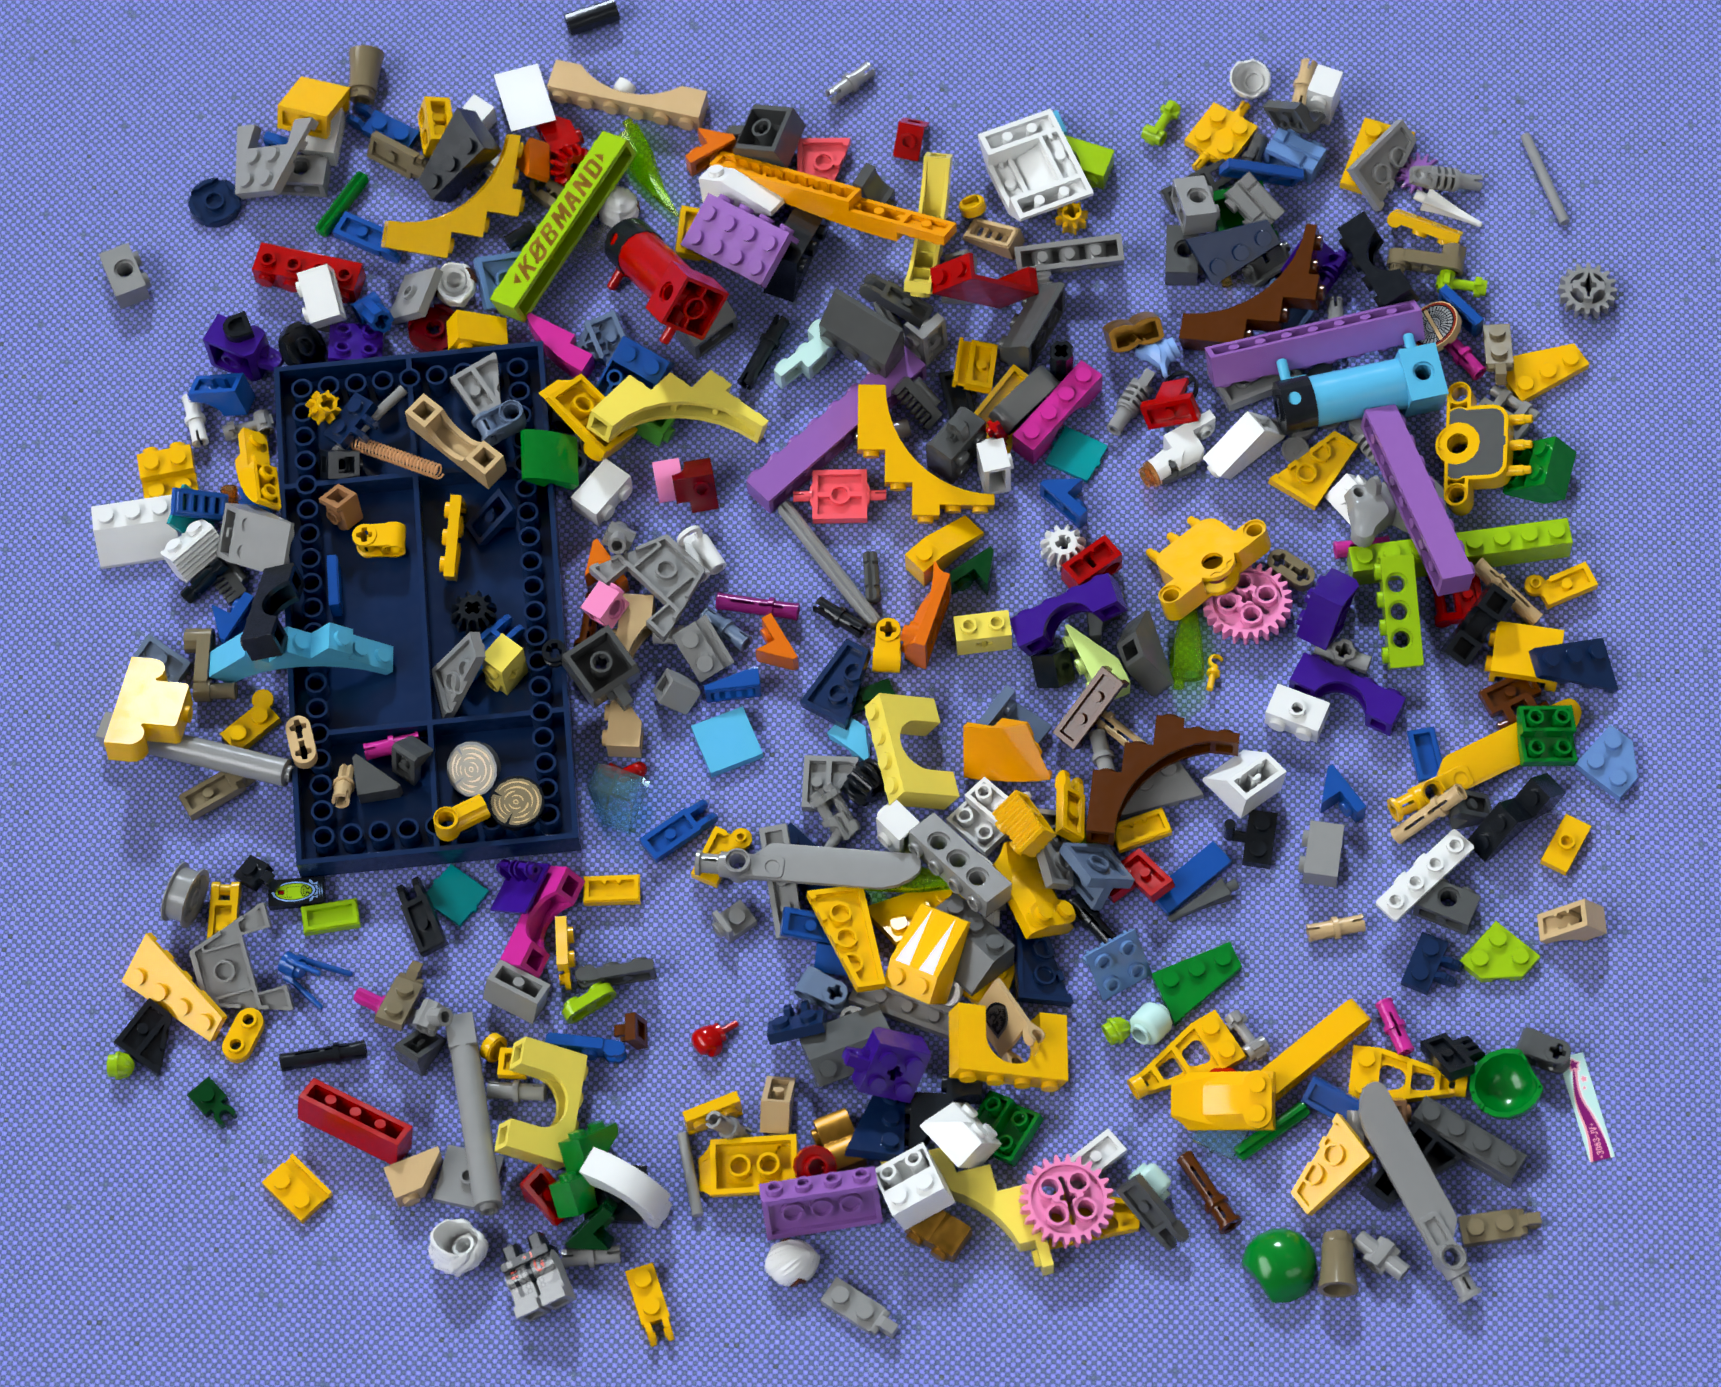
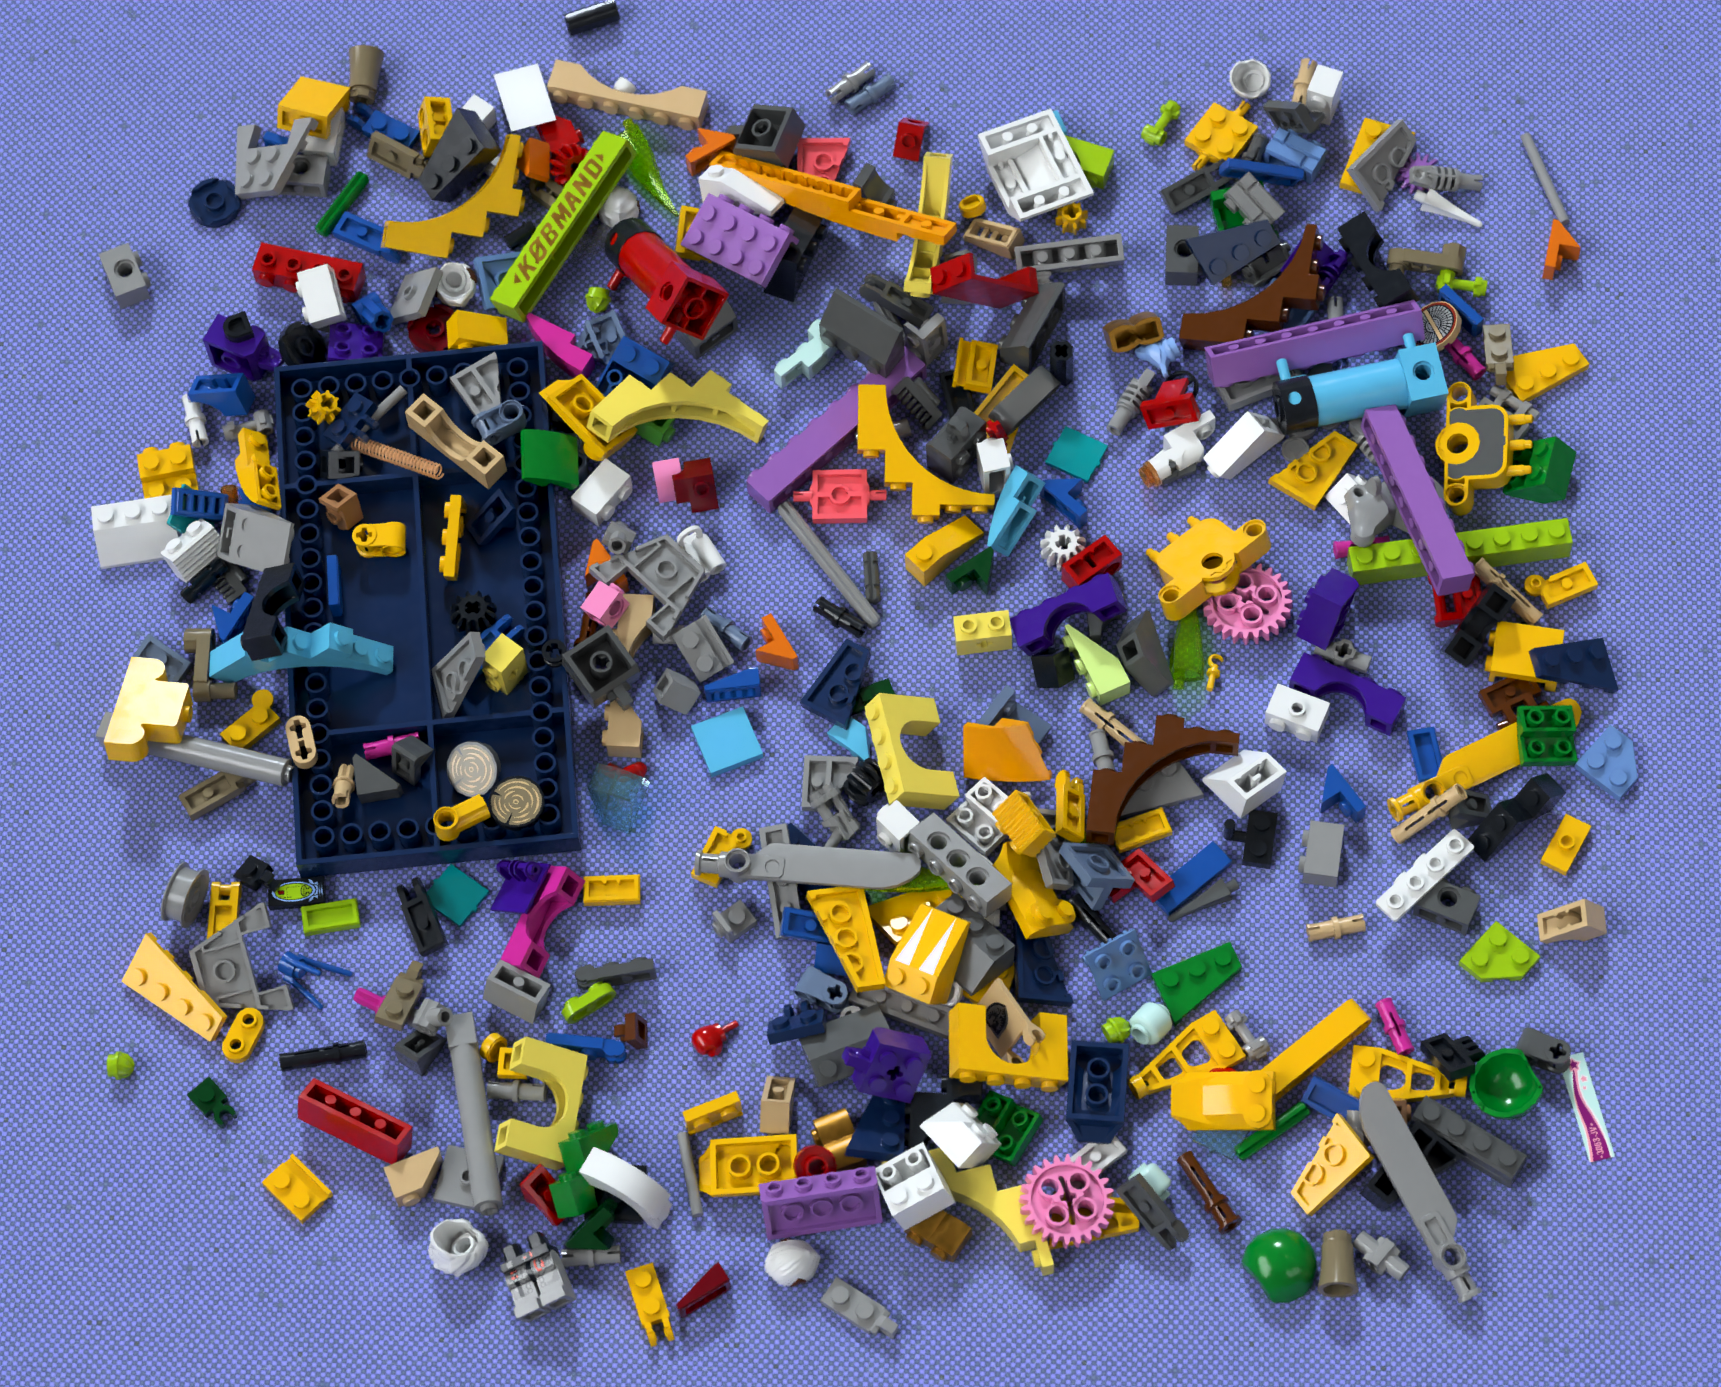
black wing [114,998,172,1077] -> none
yellow hinge [555,916,576,991] -> none
blue hinge [639,799,719,864] -> none
light grey pin [705,1110,753,1140] -> none
magenta pin [715,592,800,621] -> none
black pin [737,314,790,390] -> none
yellow piece [872,618,901,673] -> none
orange slope [900,562,951,669] -> none
dark pink arch [1012,360,1102,465] -> none
container [1053,666,1130,750] -> none
light grey brick [1171,175,1220,235] -> none
dark tan beam [1267,549,1315,591] -> none
lime brick [1373,554,1424,670] -> none
yellow plate [1387,209,1464,245] -> none
dark blue hinge [1400,932,1464,995] -> none
dark tan hinge [1457,1208,1542,1248] -> none
light grey gear [1557,263,1617,320] -> none
none -> lime plate [585,287,612,313]
none -> dark red slope [676,1262,731,1318]
none -> sand blue pin [844,74,896,116]
none -> medium azure slope [987,465,1046,557]
none -> dark blue slope [1066,1040,1129,1144]
none -> orange slope [1542,219,1581,280]

